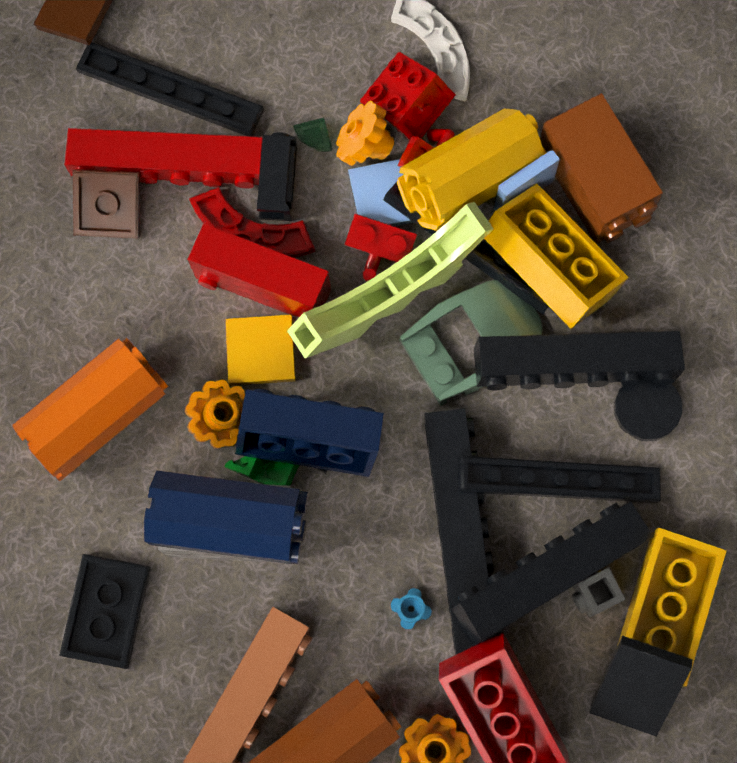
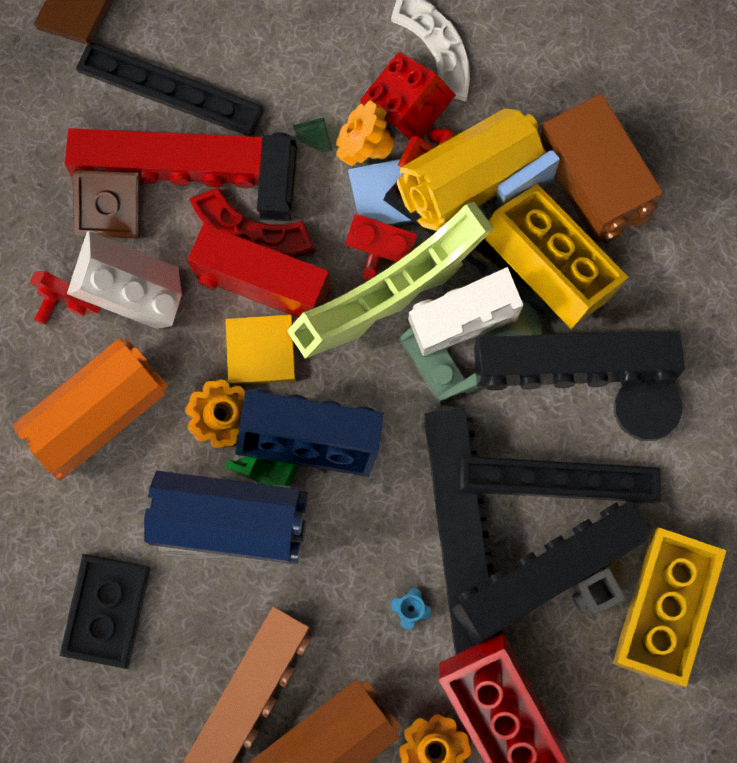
black tile [589,635,693,737] -> none
none -> red plate [29,271,101,325]
none -> white slope [67,231,182,329]
none -> white wedge [408,267,523,356]

